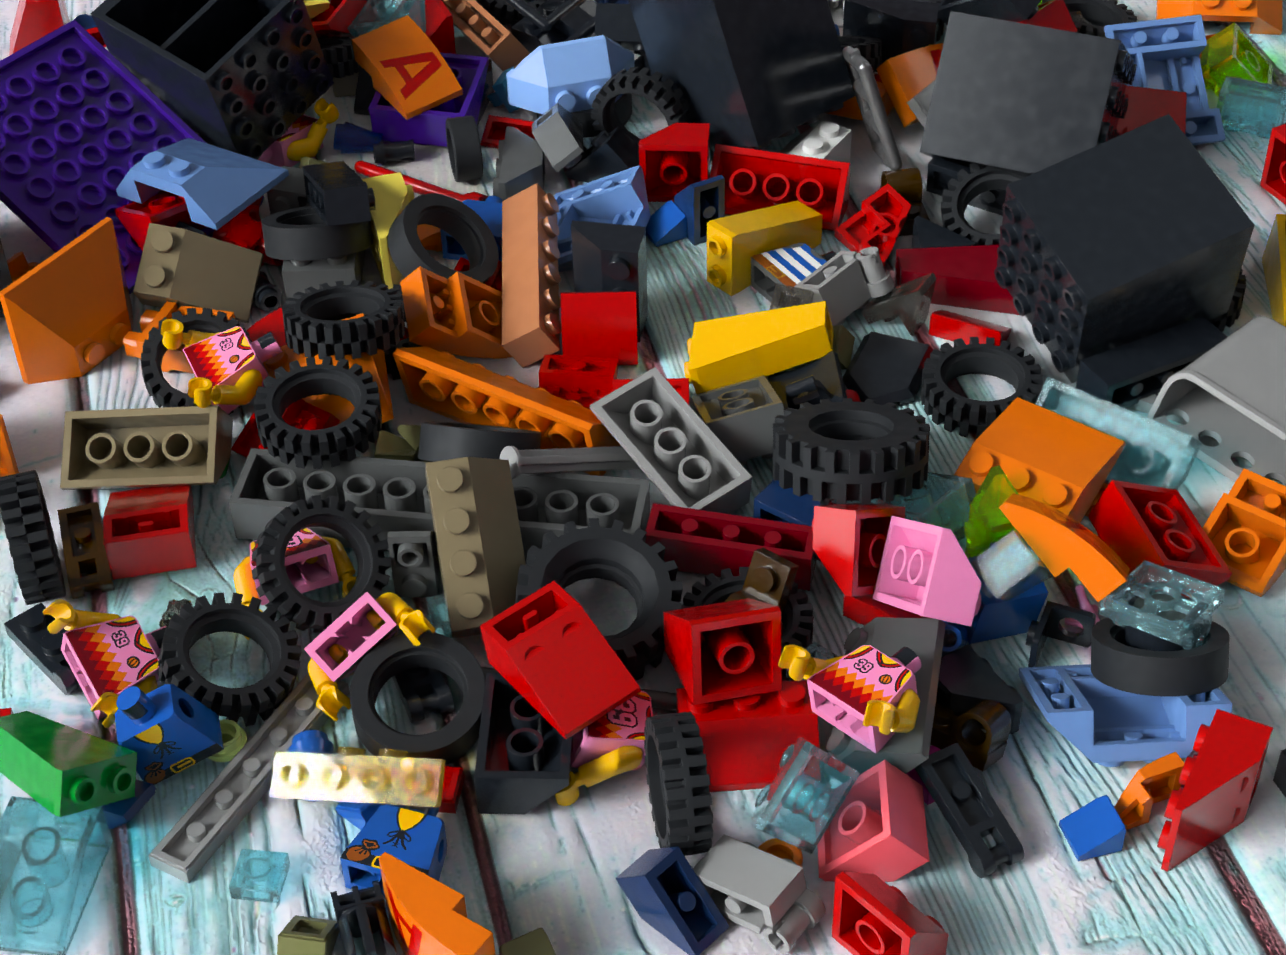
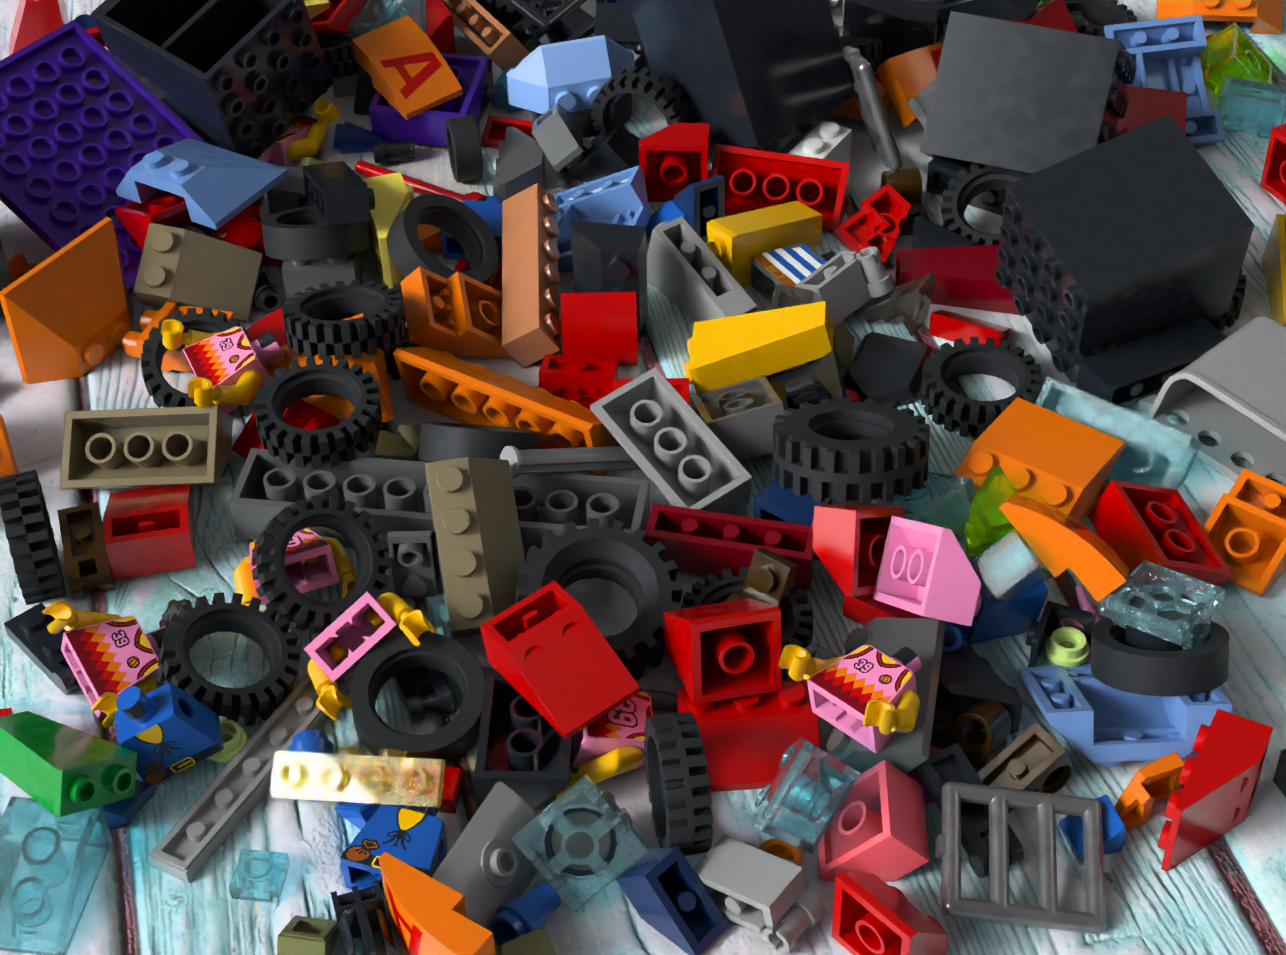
none -> light grey shield [432,782,548,938]
none -> blue cone [491,883,561,945]
none -> clear light blue piece [512,774,649,912]
none -> light grey slope [647,216,758,322]
none -> flat silver bar [935,781,1111,934]
none -> dark brown plate [977,721,1074,814]
none -> yellowish green plate [1045,627,1090,667]

